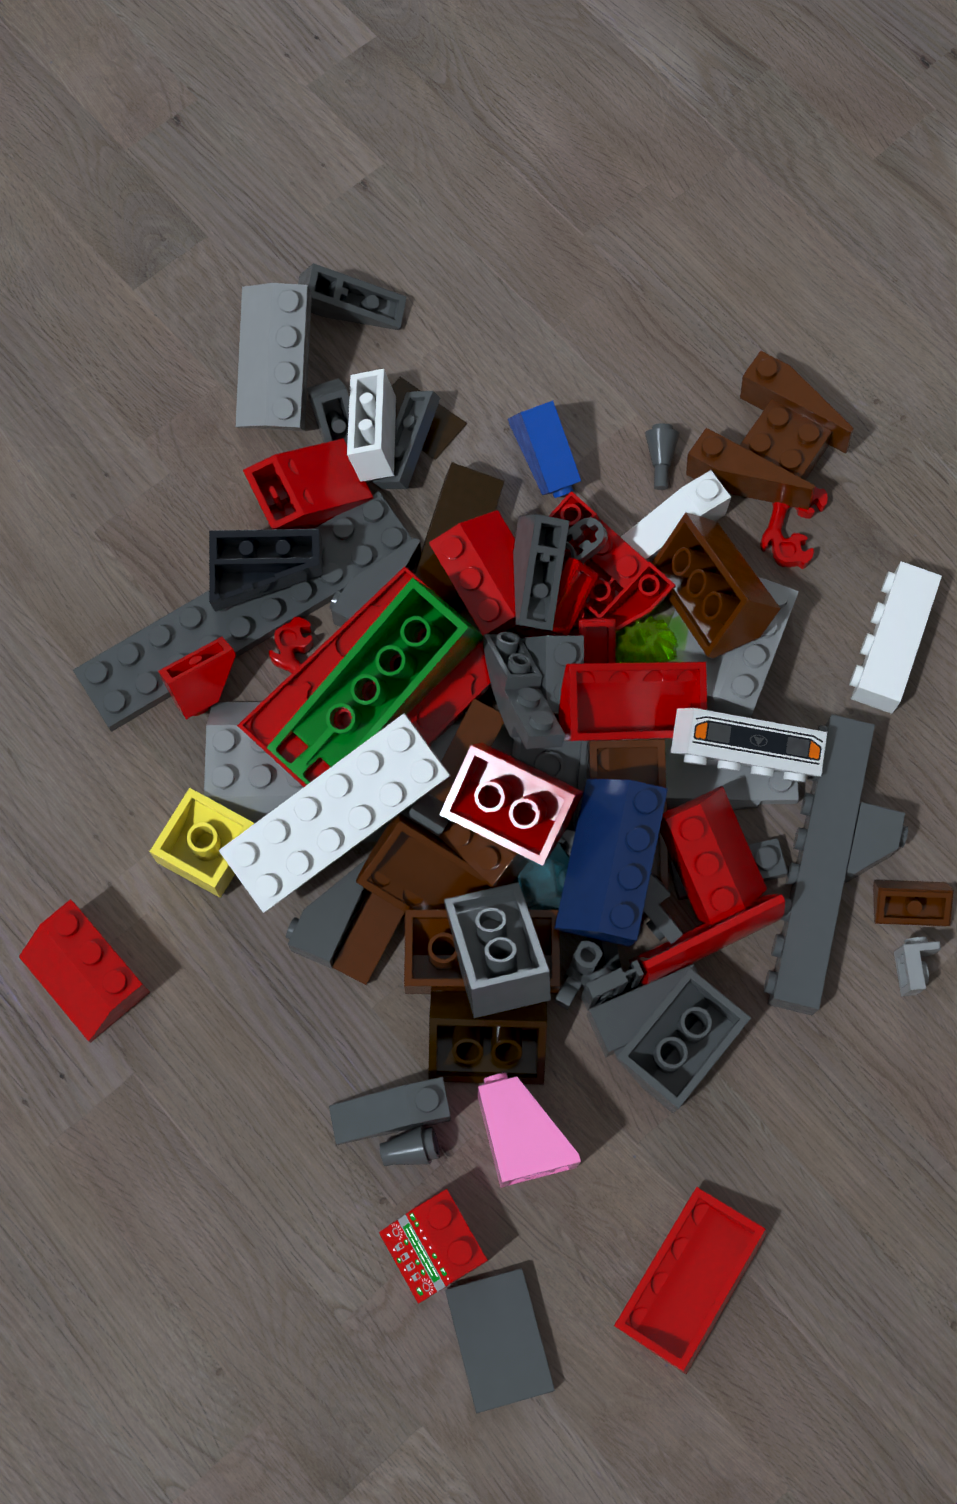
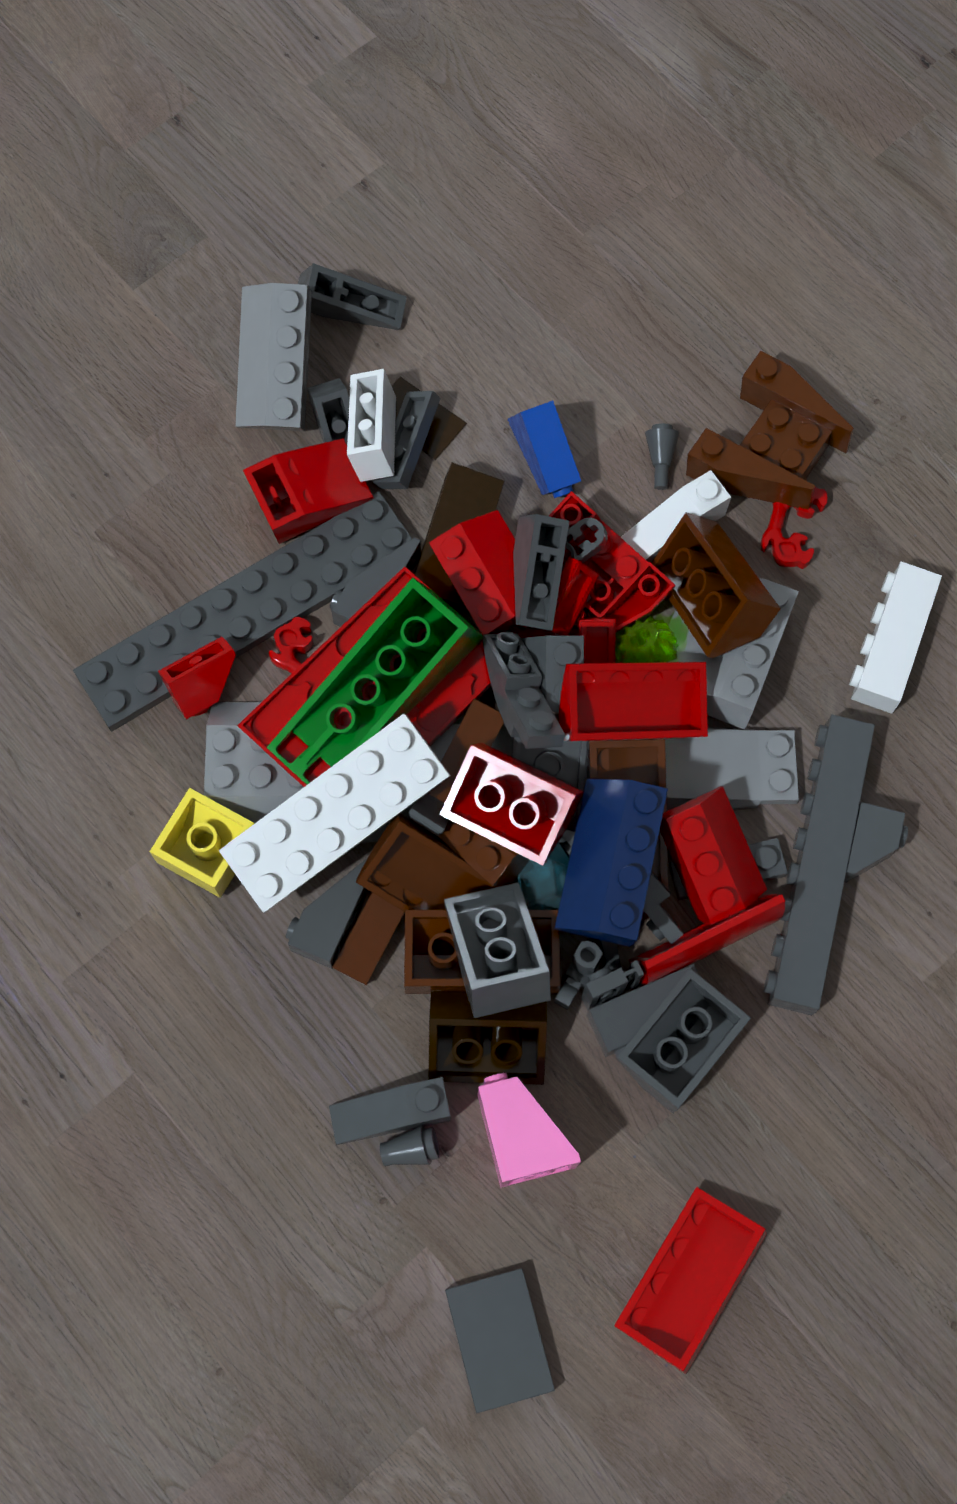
red slope [19,899,150,1043] -> none
black wedge [209,529,323,612] -> none
red slope [379,1189,488,1304] -> none
white brick [671,708,827,782] -> none
reddish brown slope [873,880,954,926] -> none
light grey bracket [894,937,941,997] -> none

